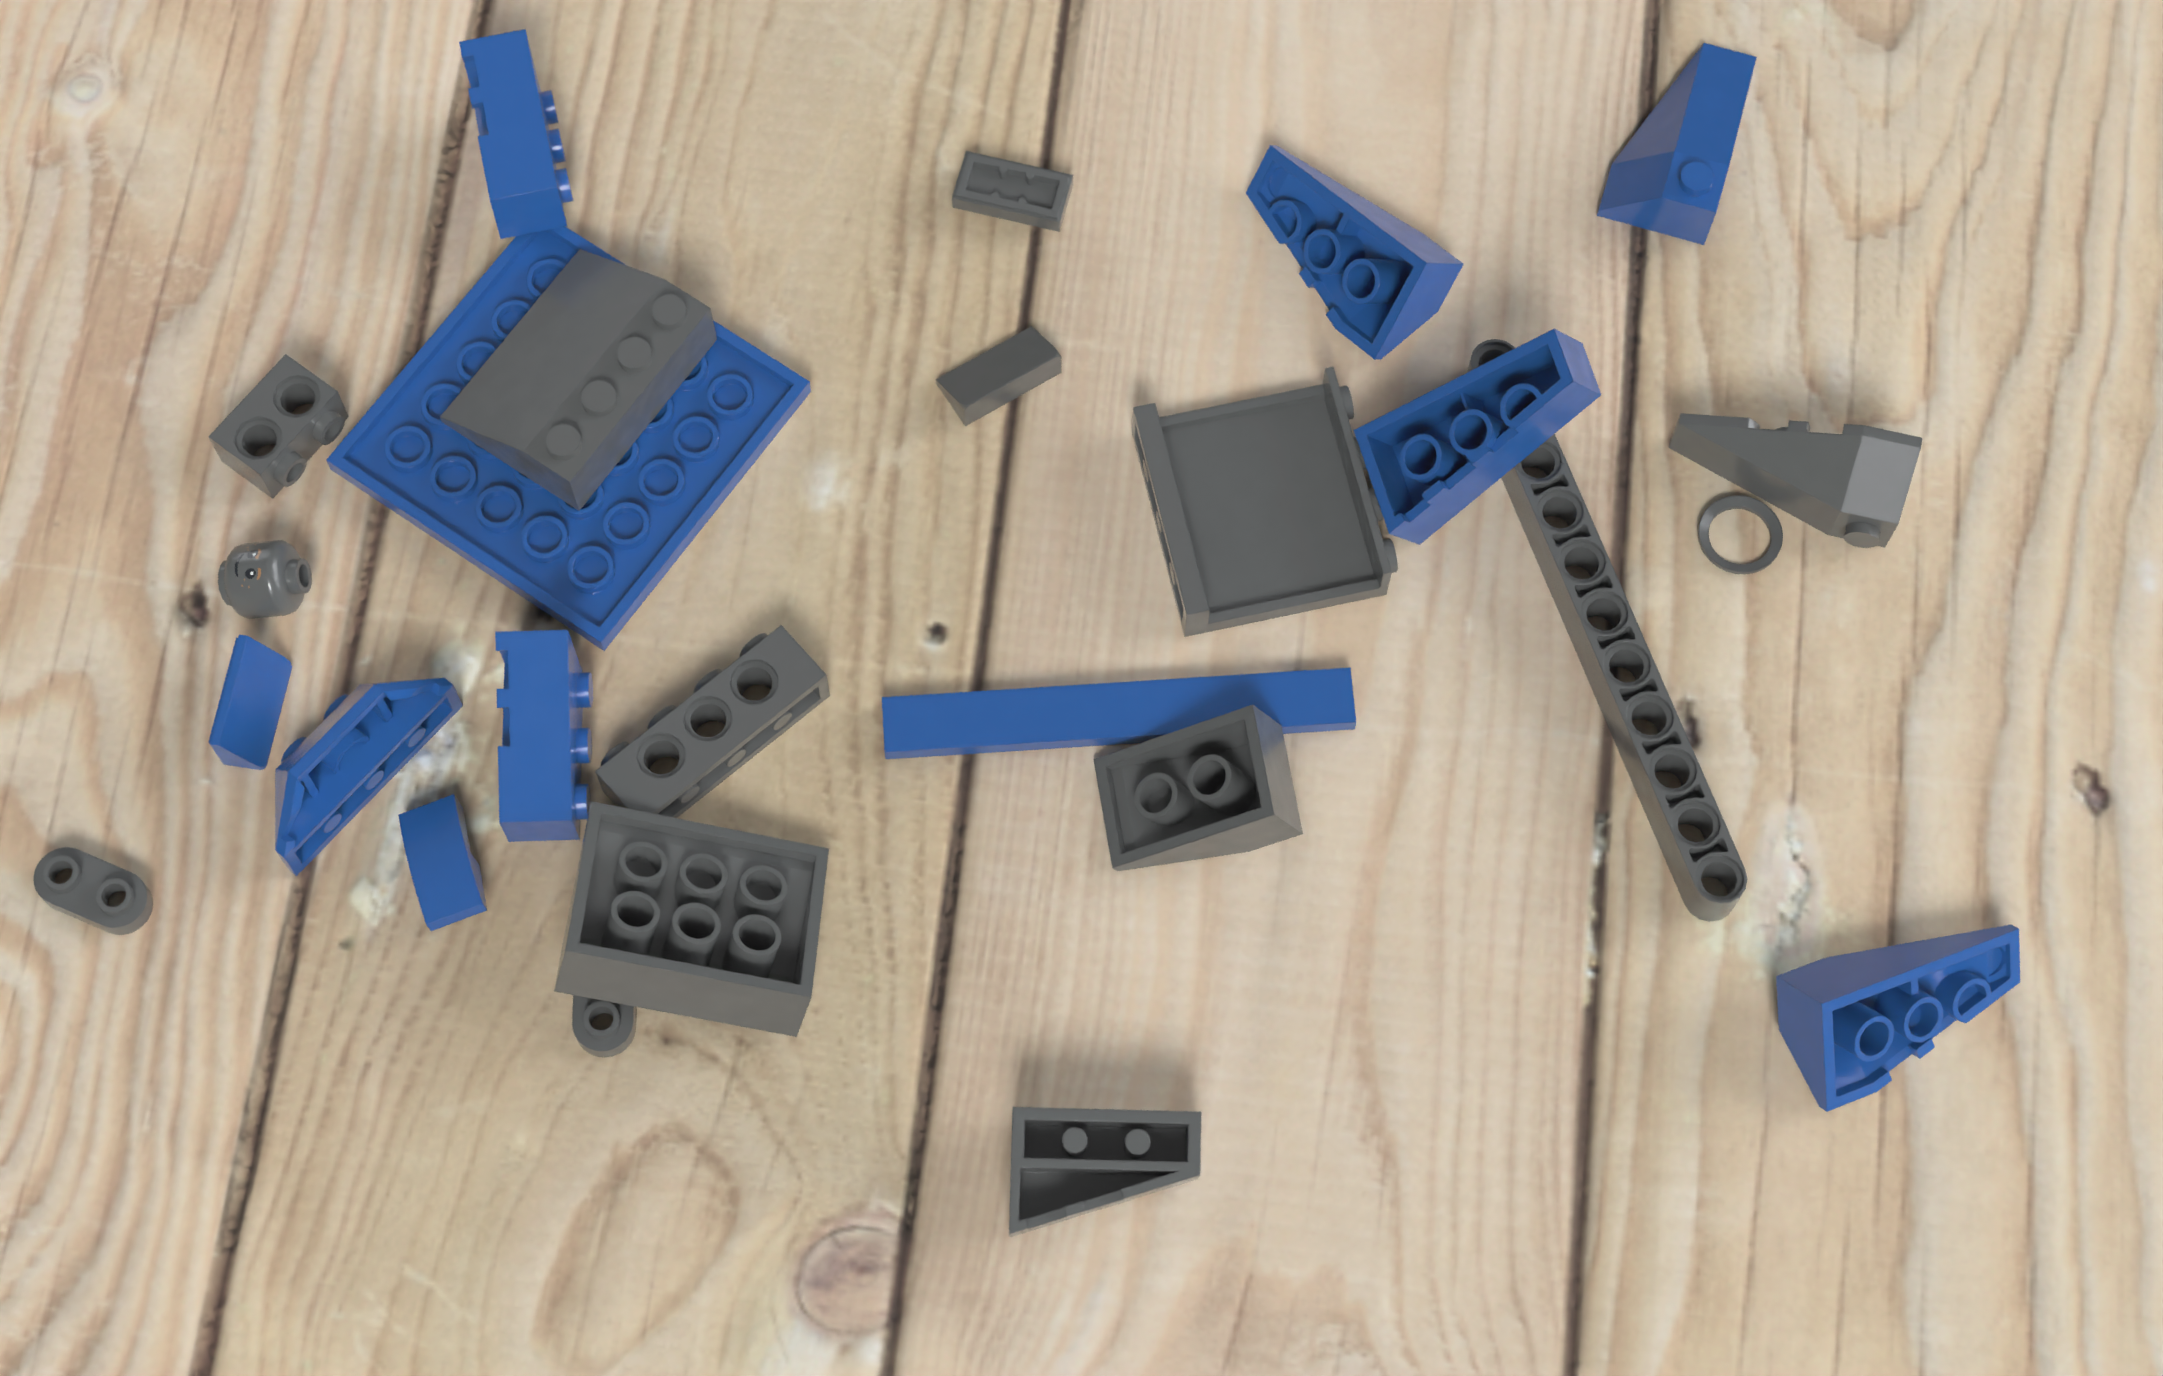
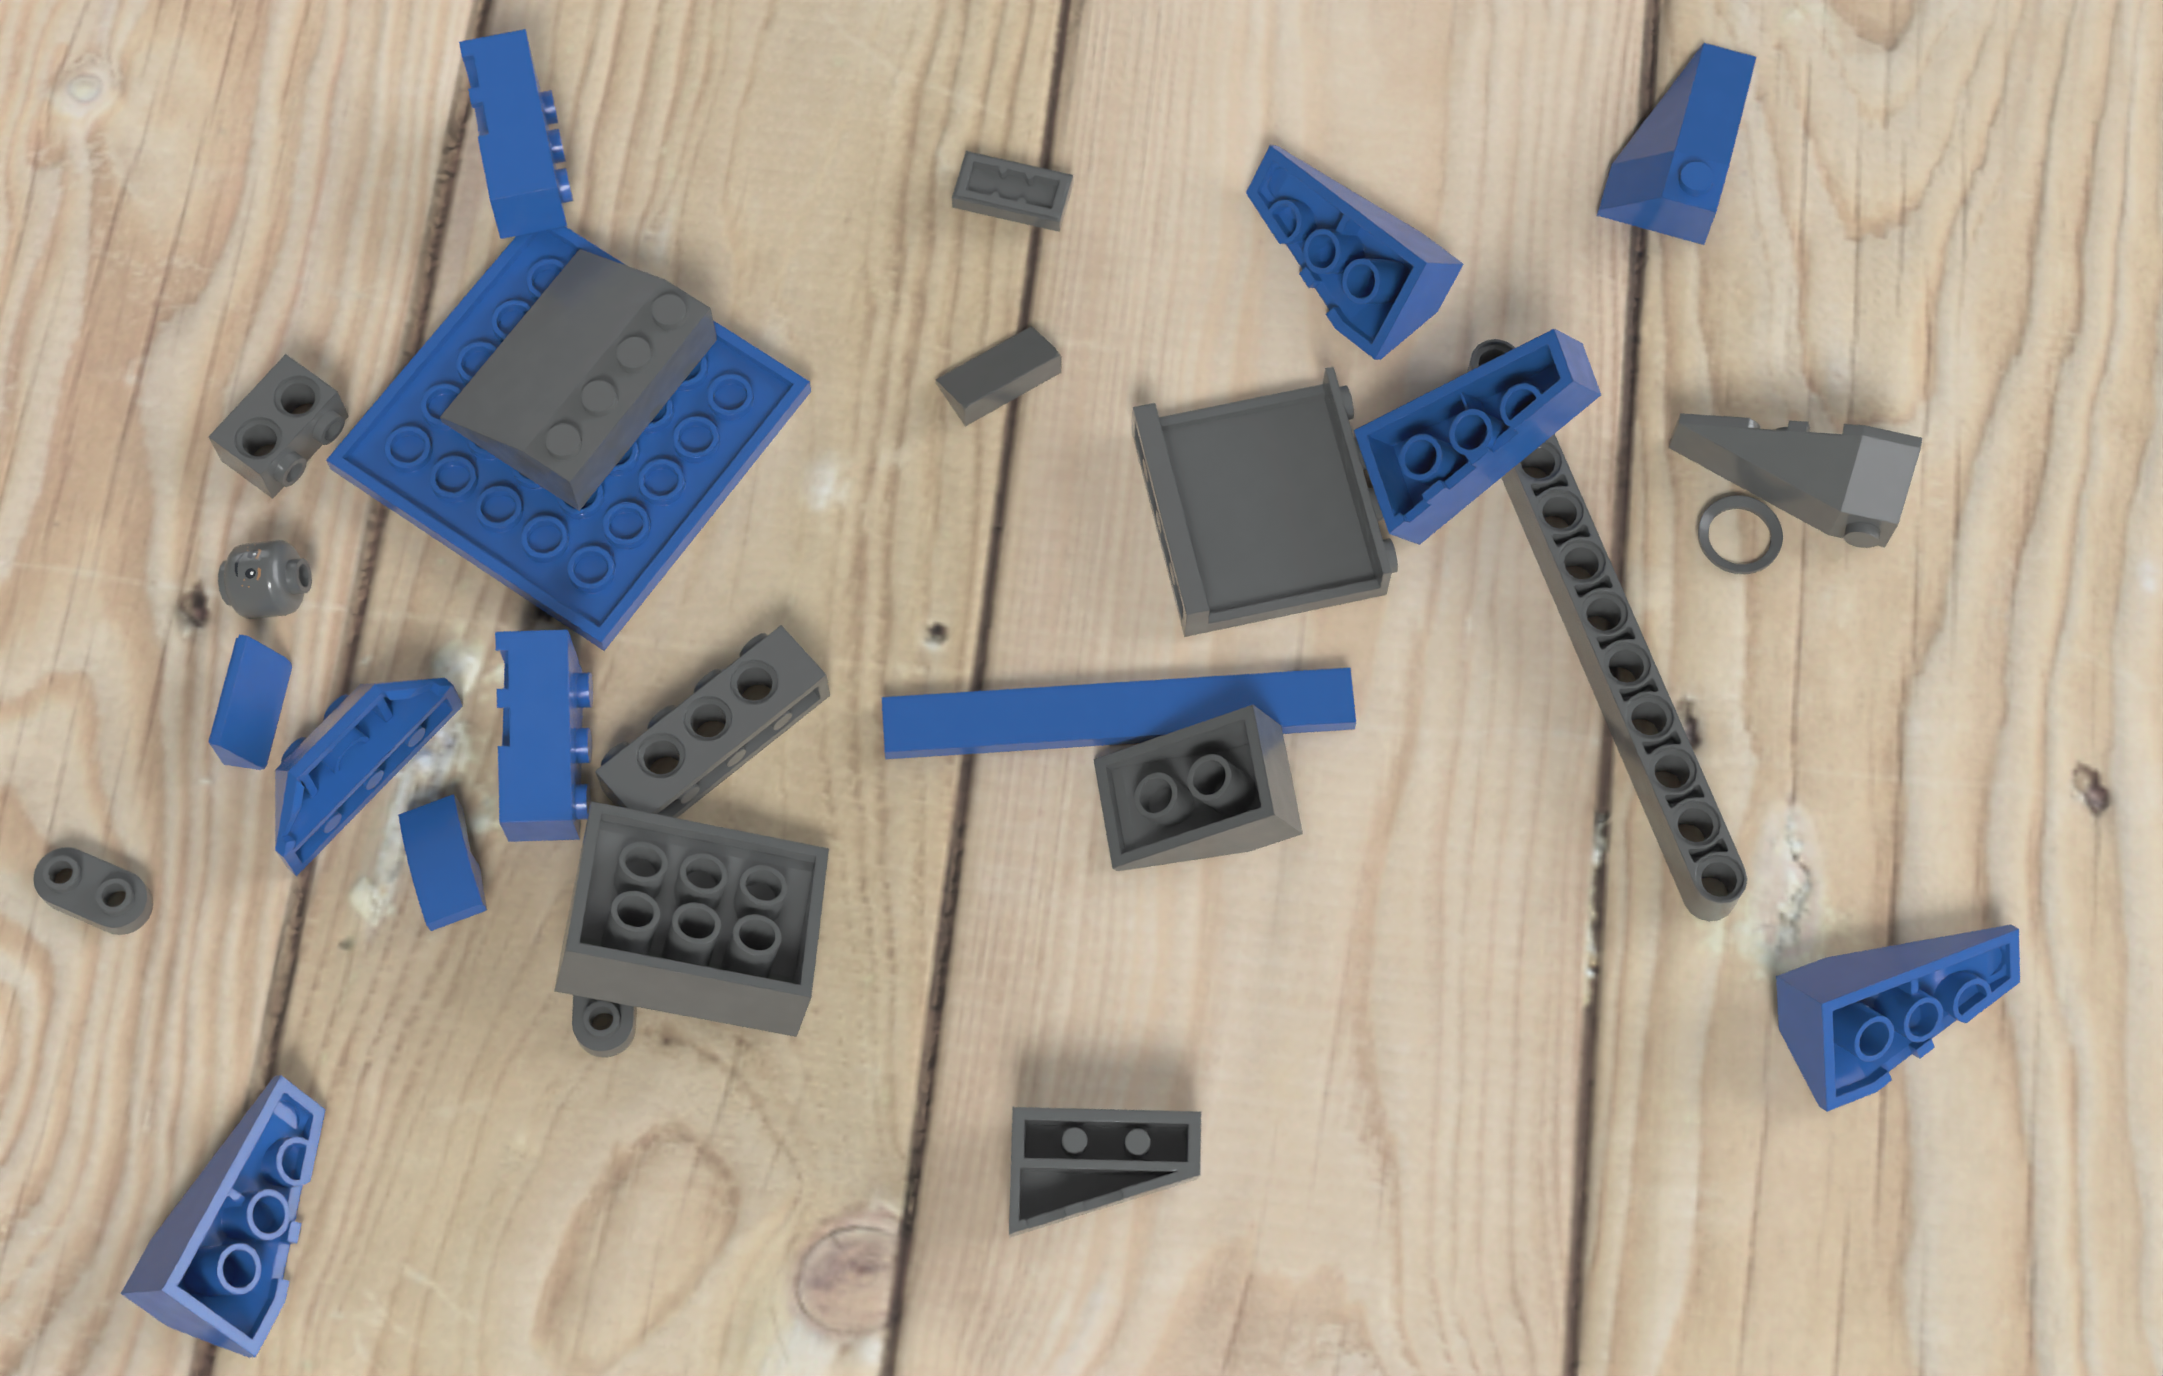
none -> blue wedge [120,1075,326,1358]

